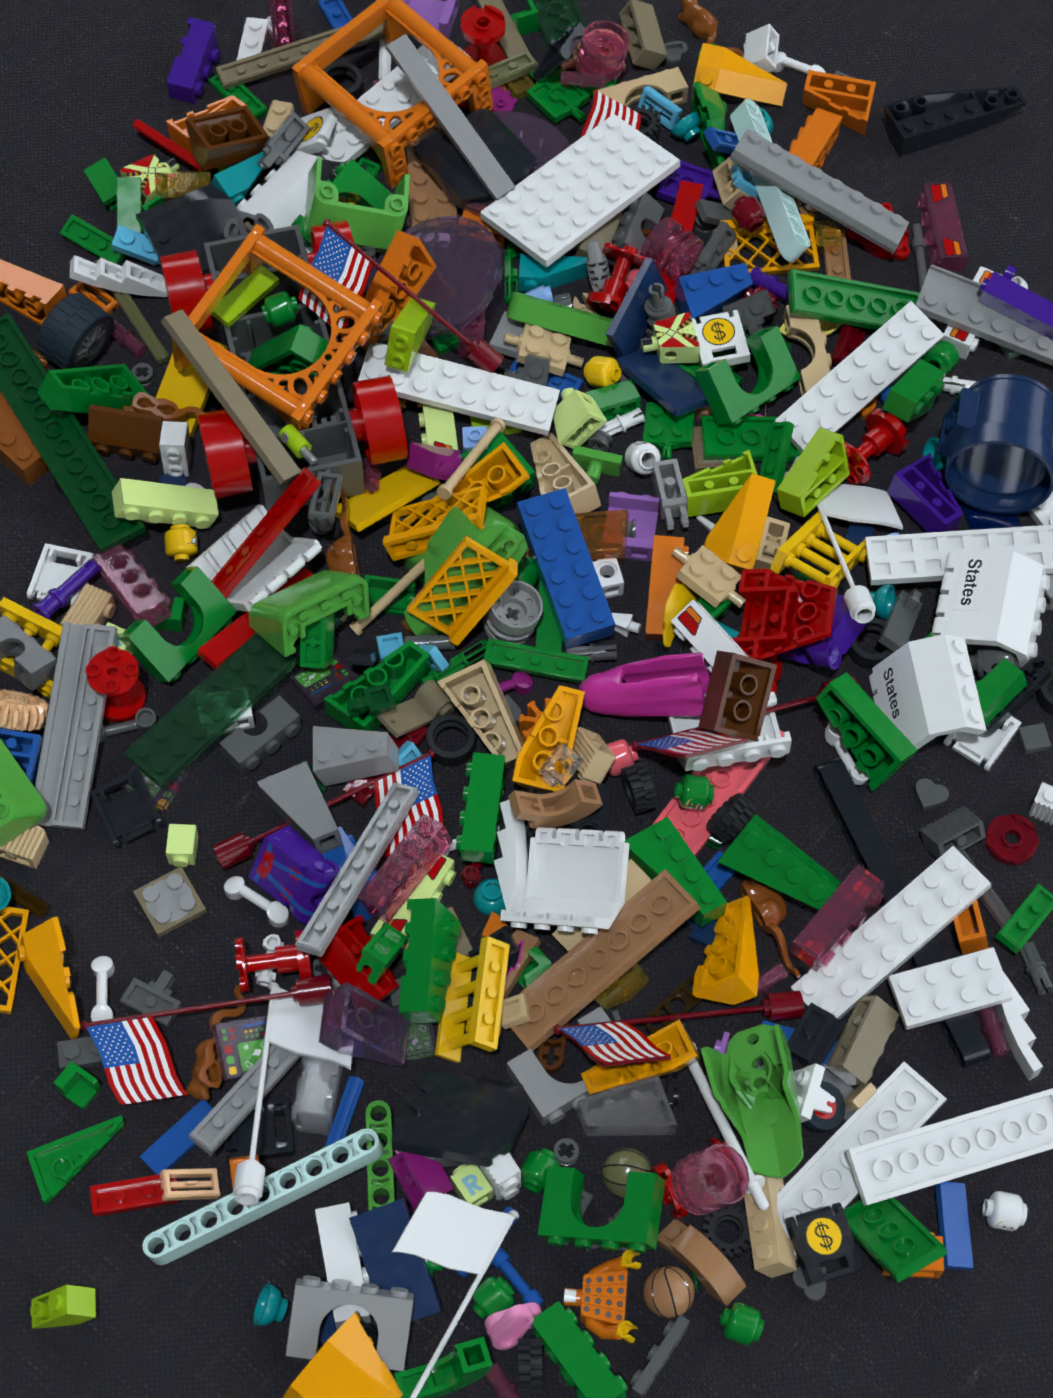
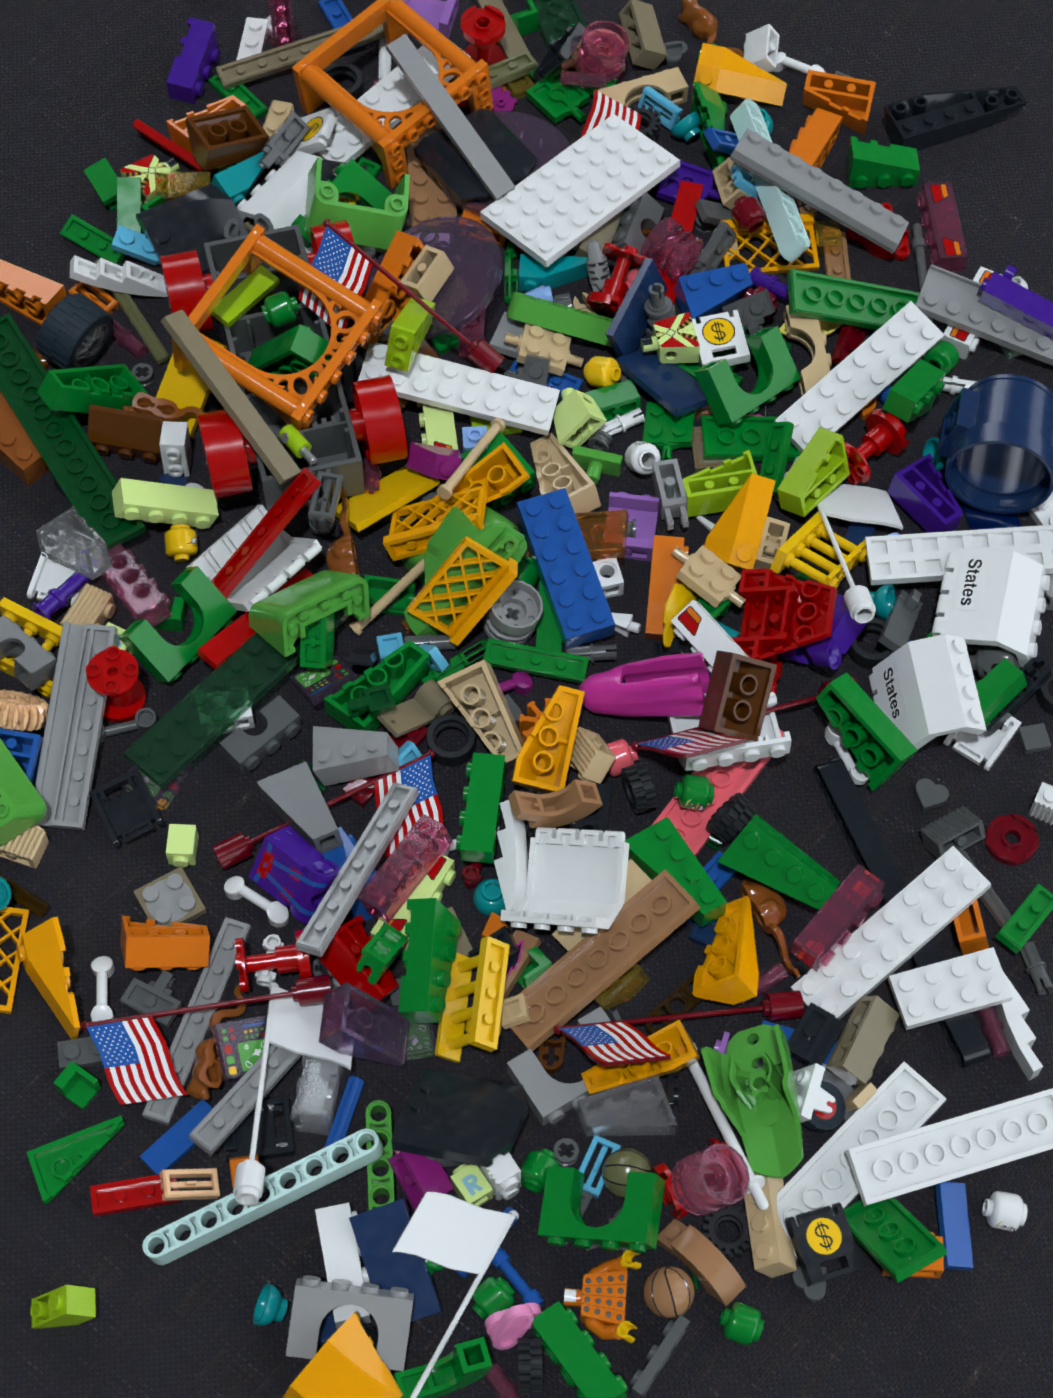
clear brick [538,743,584,788] -> none
none -> clear wedge [36,506,112,580]
none -> orange wedge [120,916,210,971]
none -> light grey tile [142,917,252,1126]
none -> tan brick [400,245,454,302]
none -> medium azure tile [579,1135,621,1199]
none -> green wedge [845,136,920,188]

